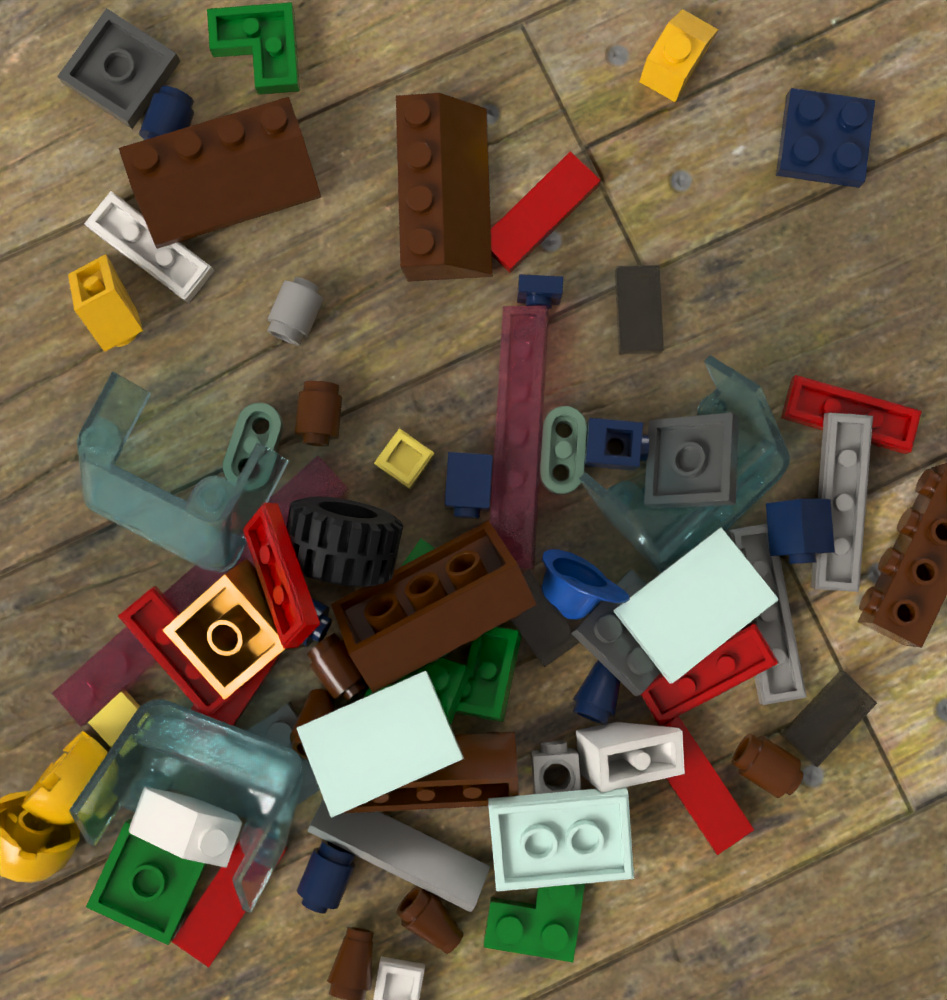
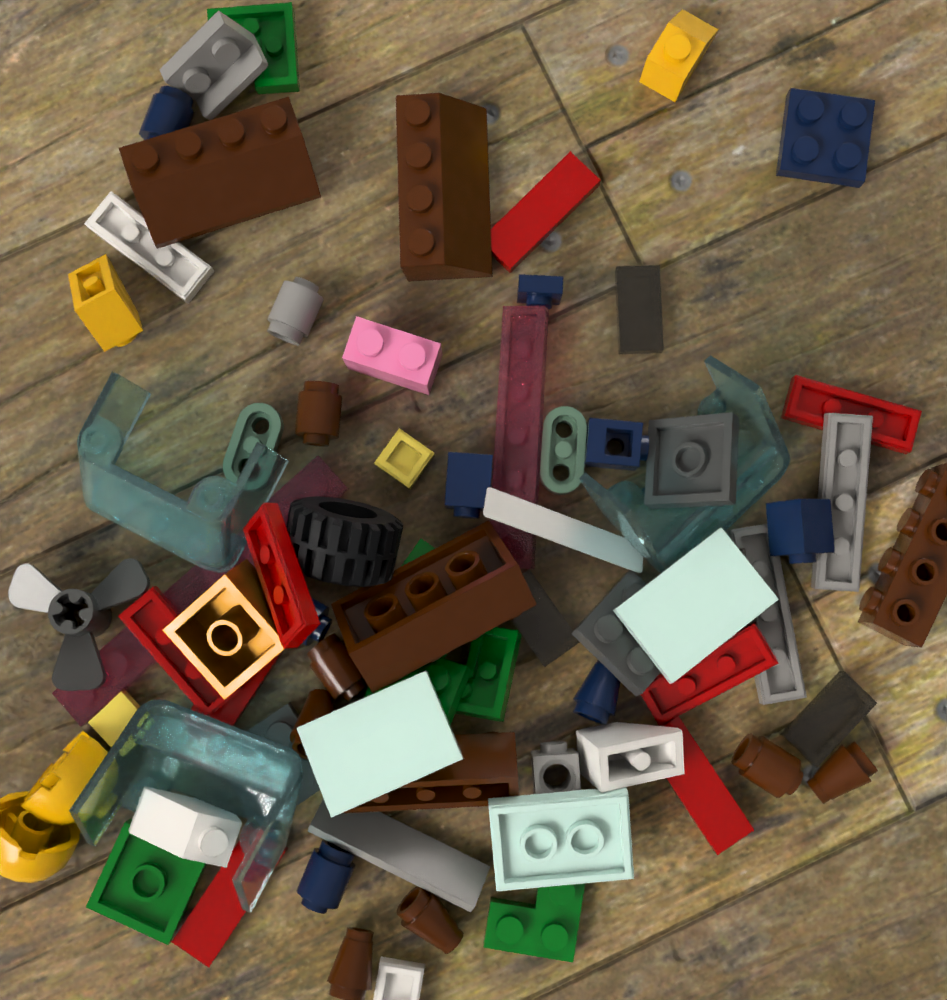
dark grey plate [57,8,181,129] -> none
blue piece [542,549,630,620] -> none
none -> dark grey piece [8,558,150,691]
none -> light grey bracket [160,10,268,120]
none -> bright pink brick [342,316,442,395]
none -> white sticker [483,487,644,573]
none -> reddish brown cone [806,741,878,804]

